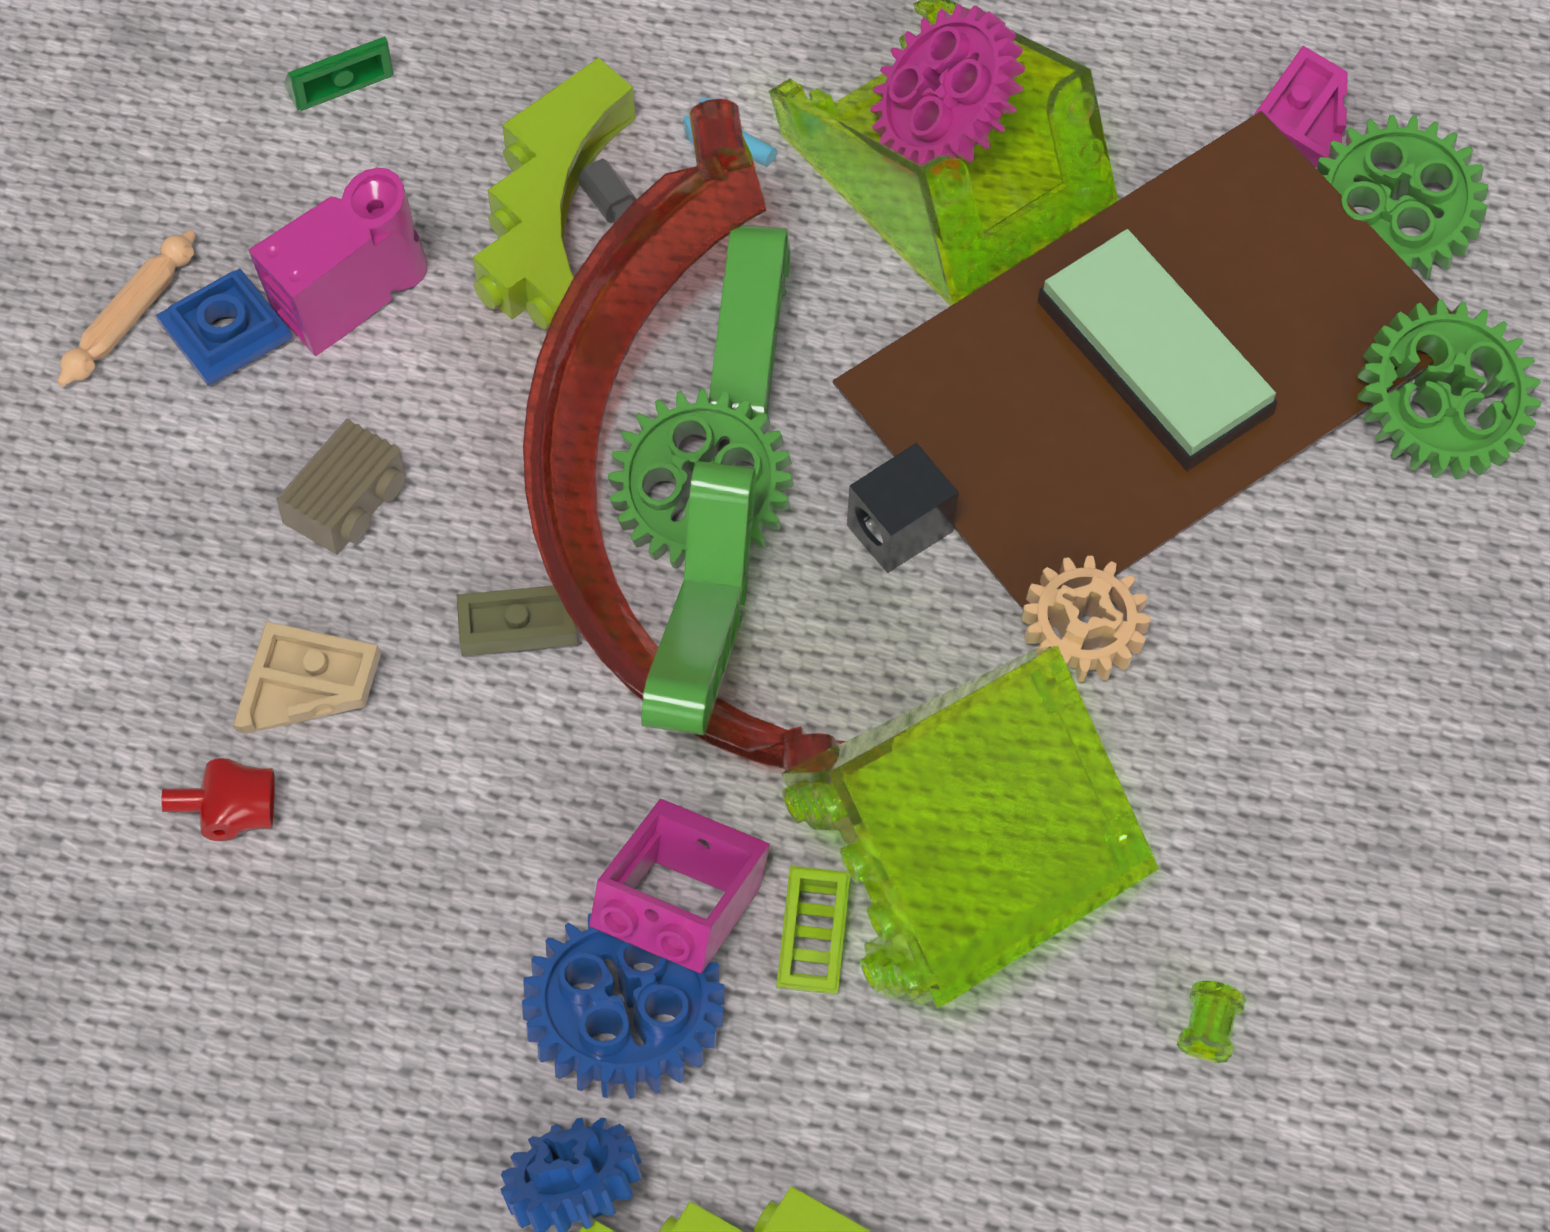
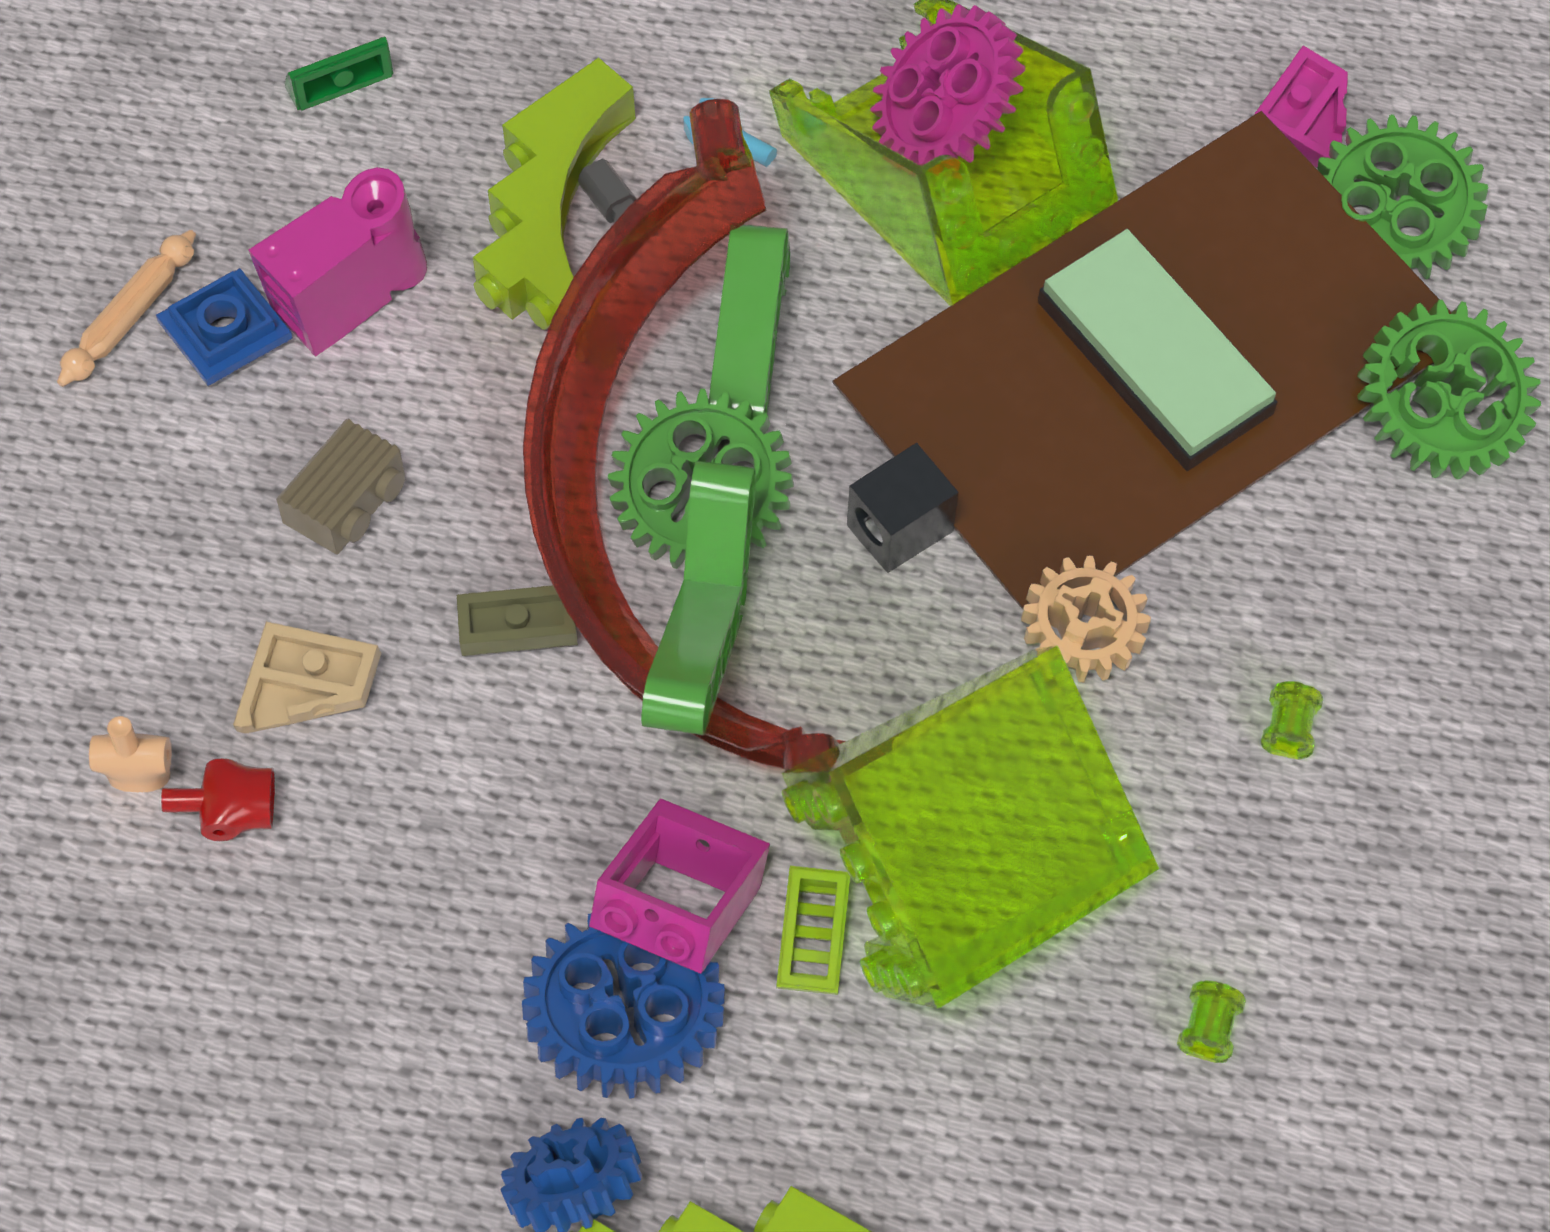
none -> light nougat piece [89,716,172,792]
none -> clear neon green bush [1261,681,1323,760]

